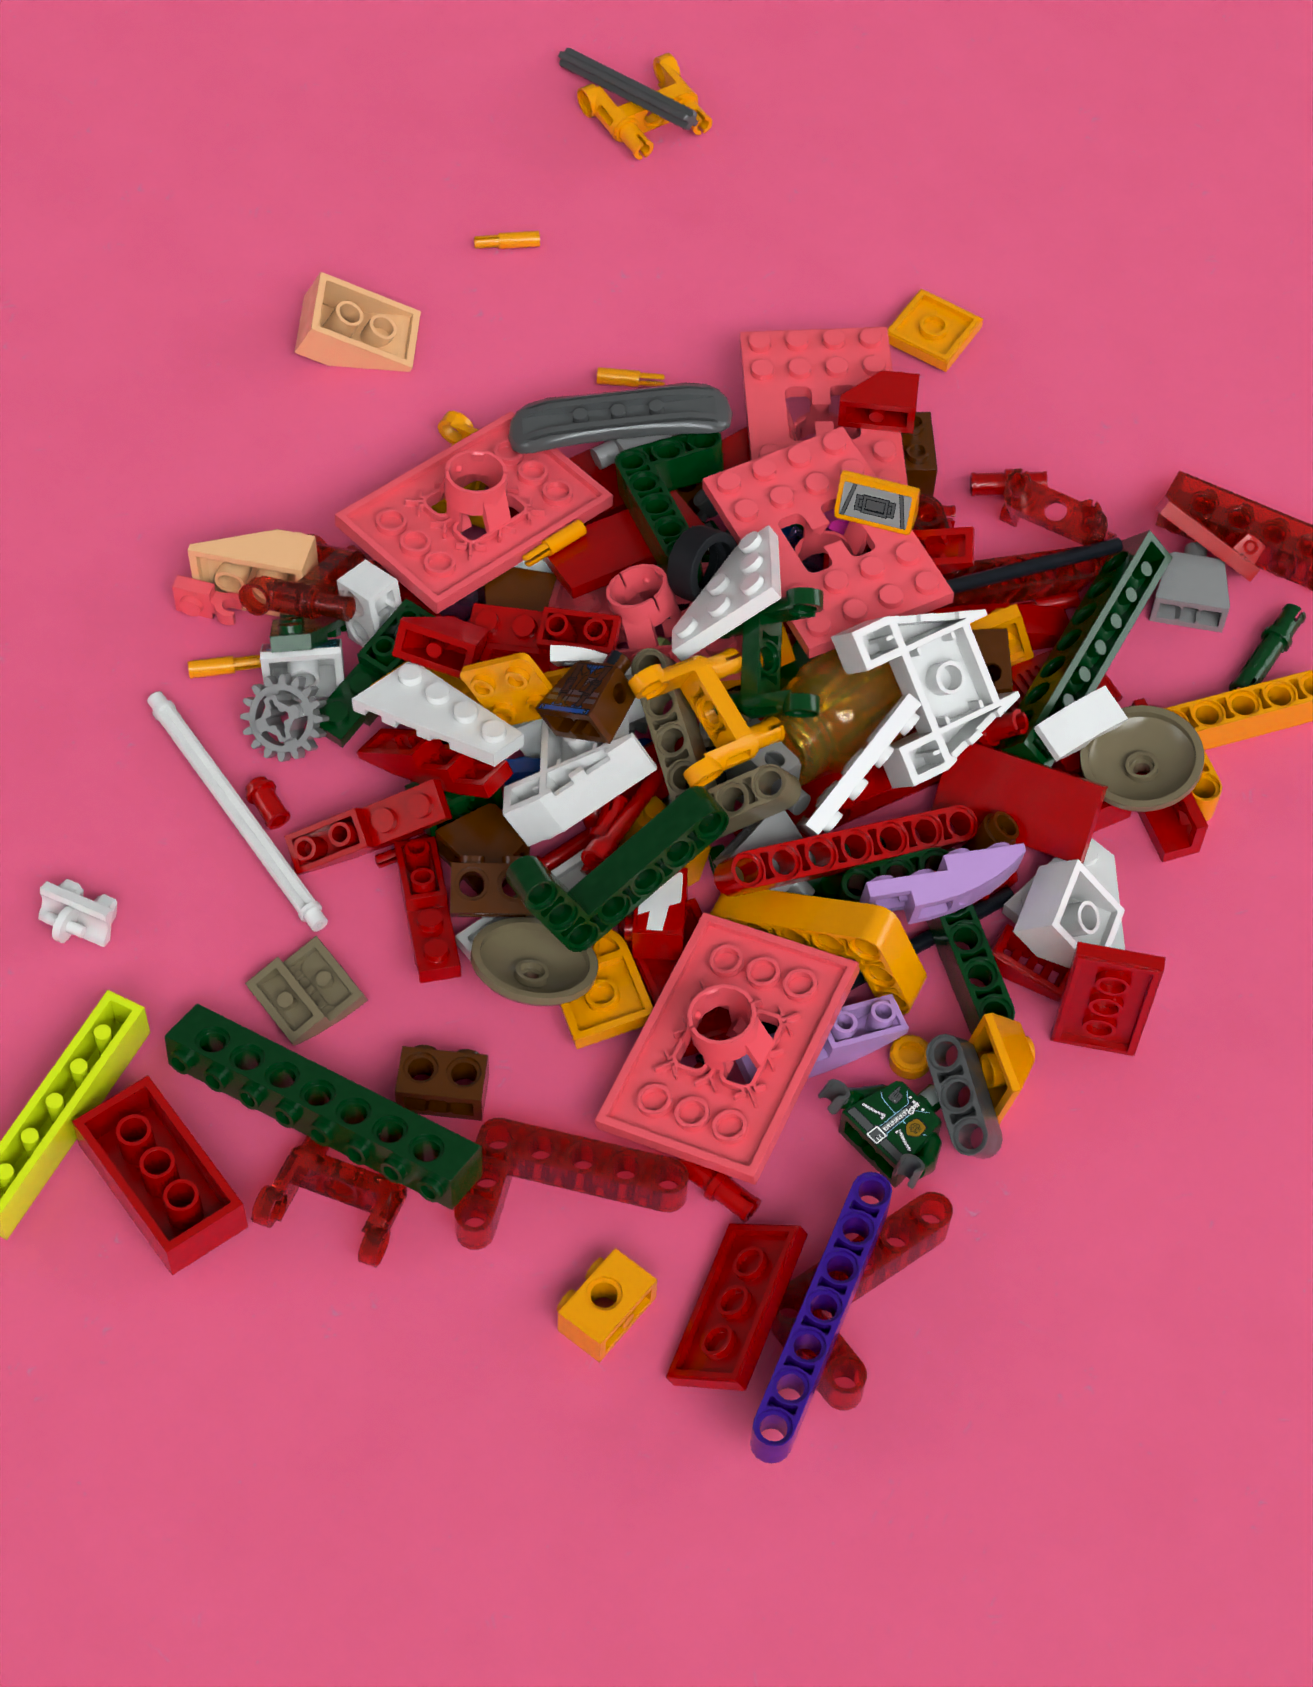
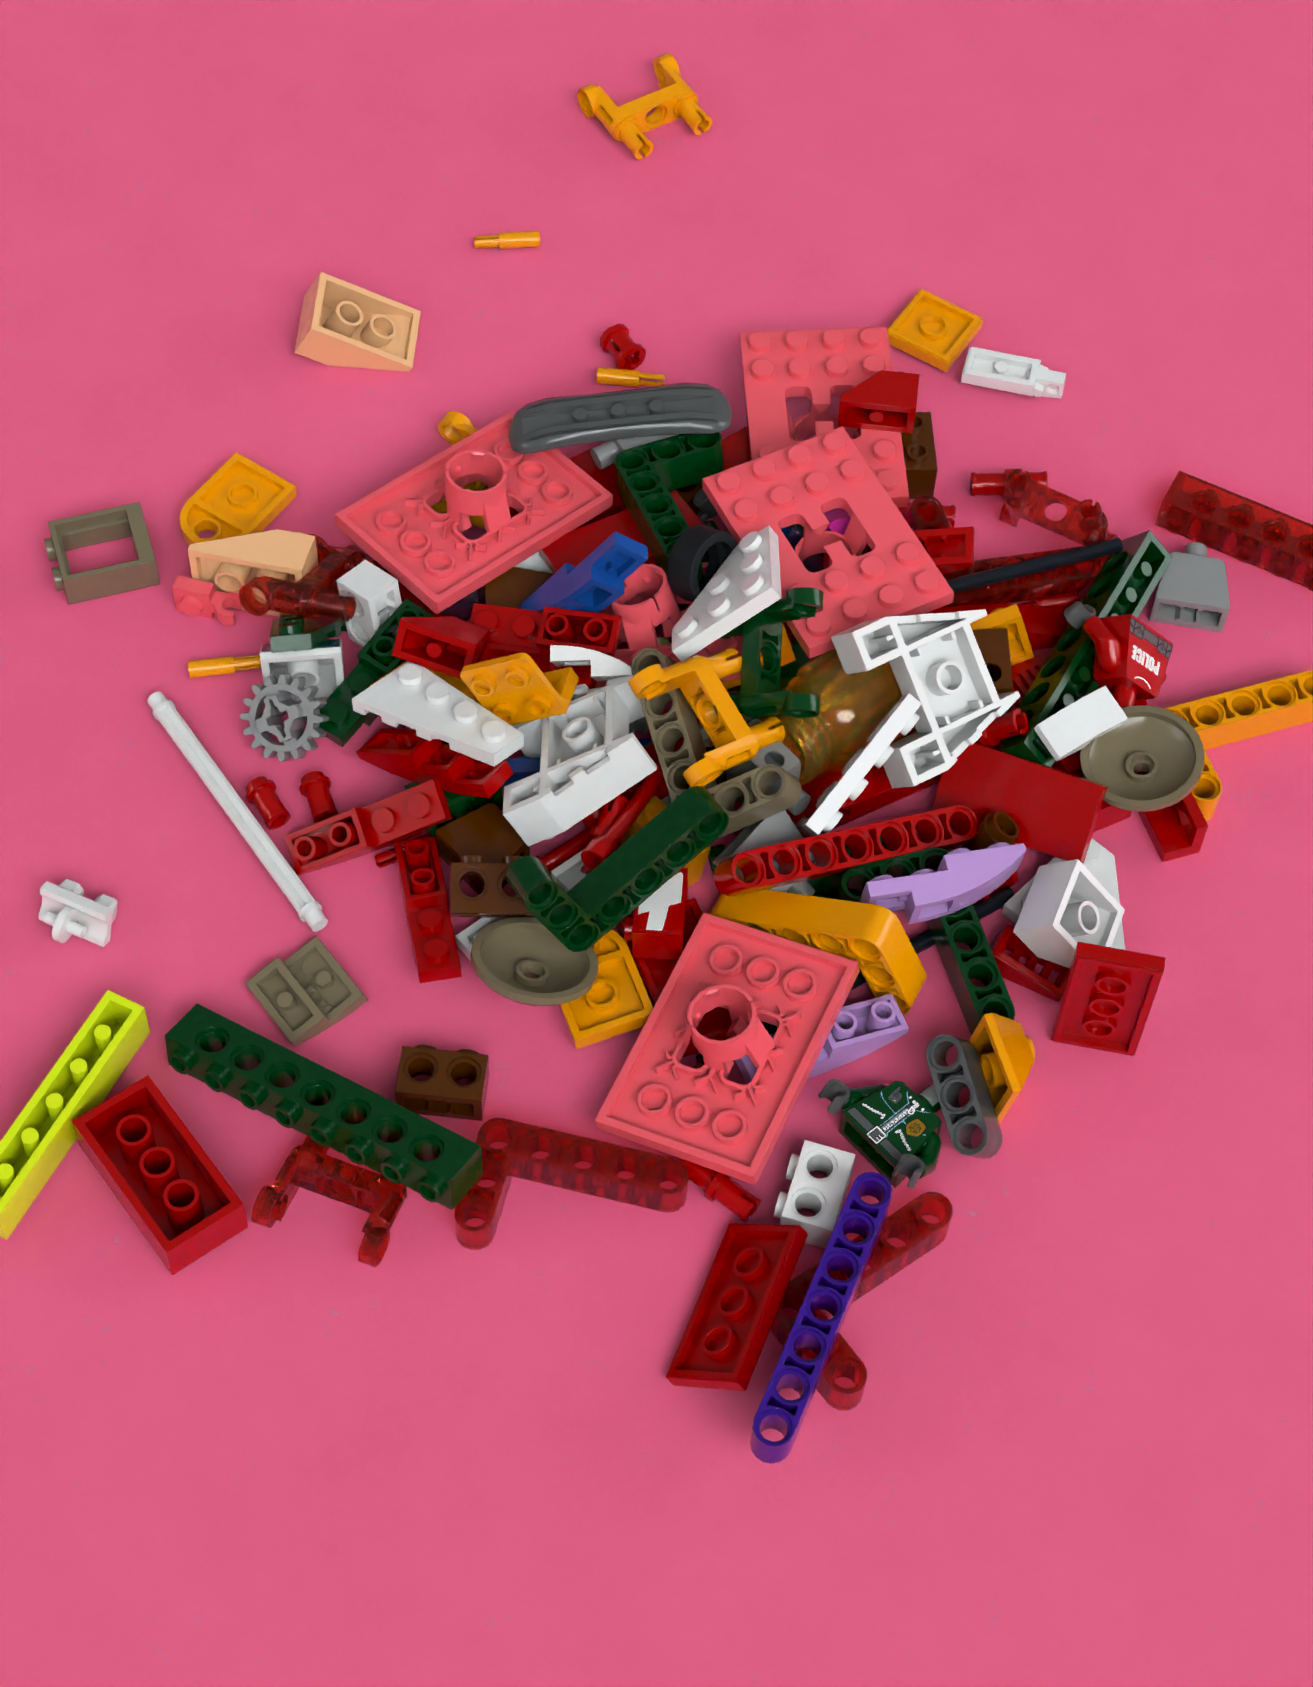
light orange pin [522,519,587,567] -> none
reddish brown torso [535,650,636,744] -> none
light orange brick [557,1248,657,1363] -> none
dark grey axle [558,48,698,130] -> none
slope [834,470,920,535] -> none
light orange tile [889,1035,929,1079] -> none
red hinge [1156,495,1266,582] -> none
dark green pin [1229,604,1306,691] -> none
none -> dark tan window [44,502,160,605]
none -> light orange plate [180,452,297,546]
none -> red pin [299,771,339,823]
none -> blue slope [520,532,648,613]
none -> red bush [600,324,646,370]
none -> white brick [774,1140,856,1248]
none -> white hinge [961,347,1066,399]
none -> red torso [1064,601,1173,708]

